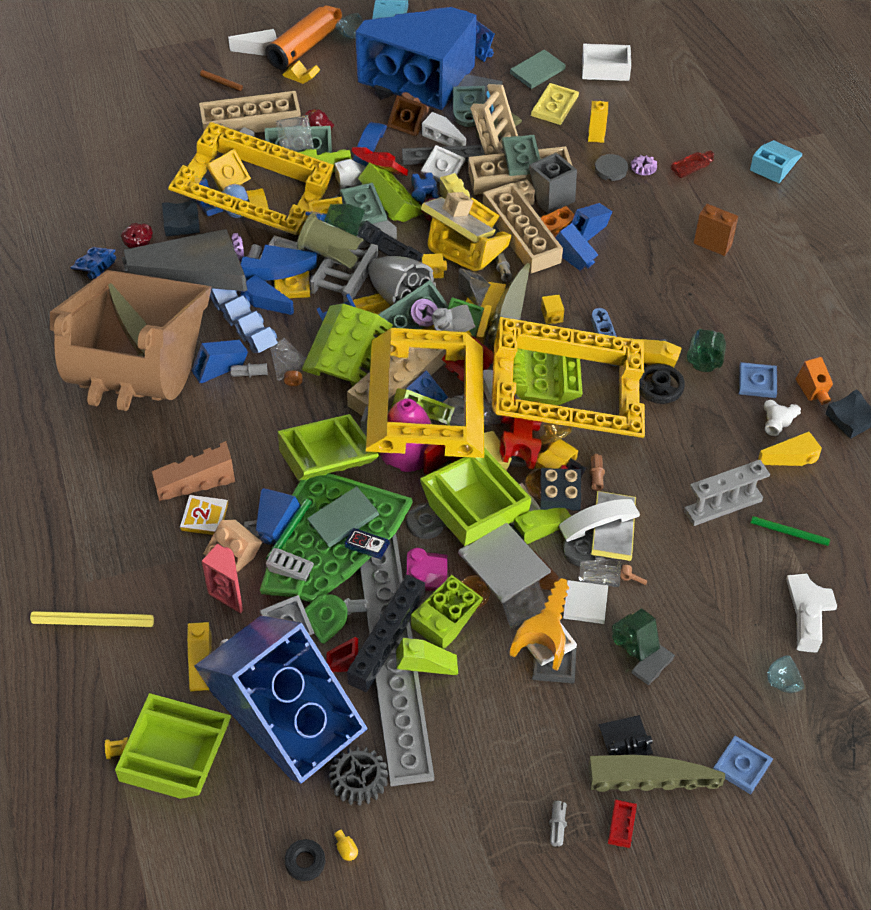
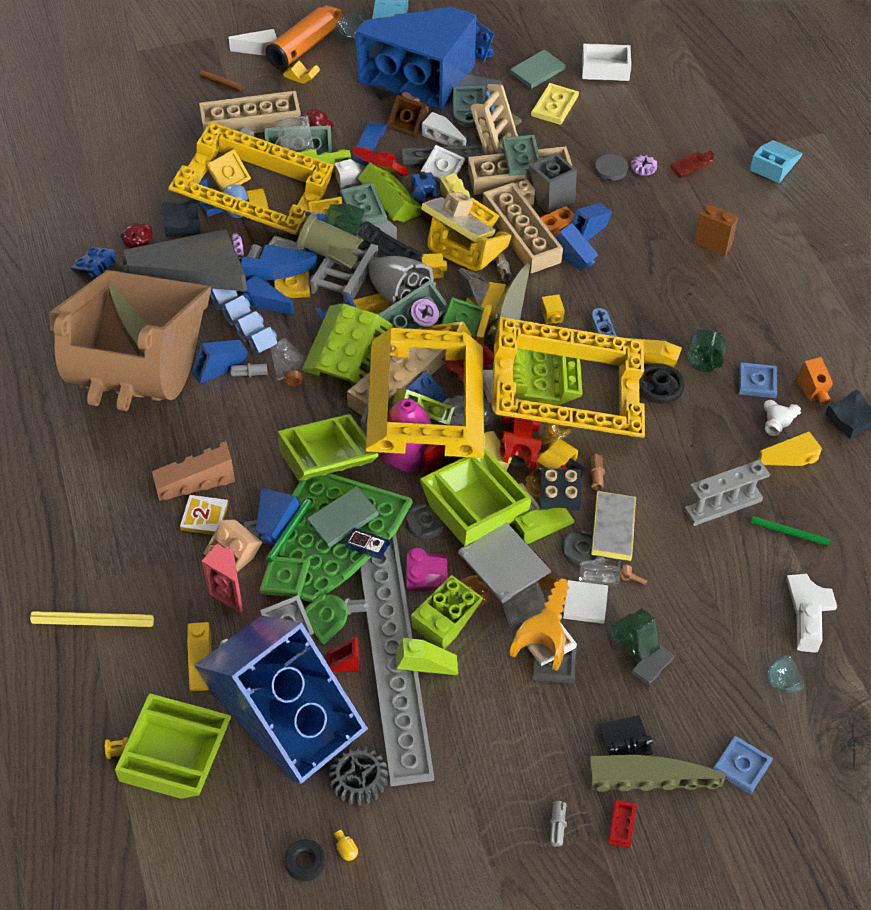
light grey slope [266,548,314,581] -> none
black brick [347,575,425,693] -> none
light grey slope [432,305,475,332] -> none
white slope [559,499,640,542] -> none
yellow window [588,101,608,143] -> none

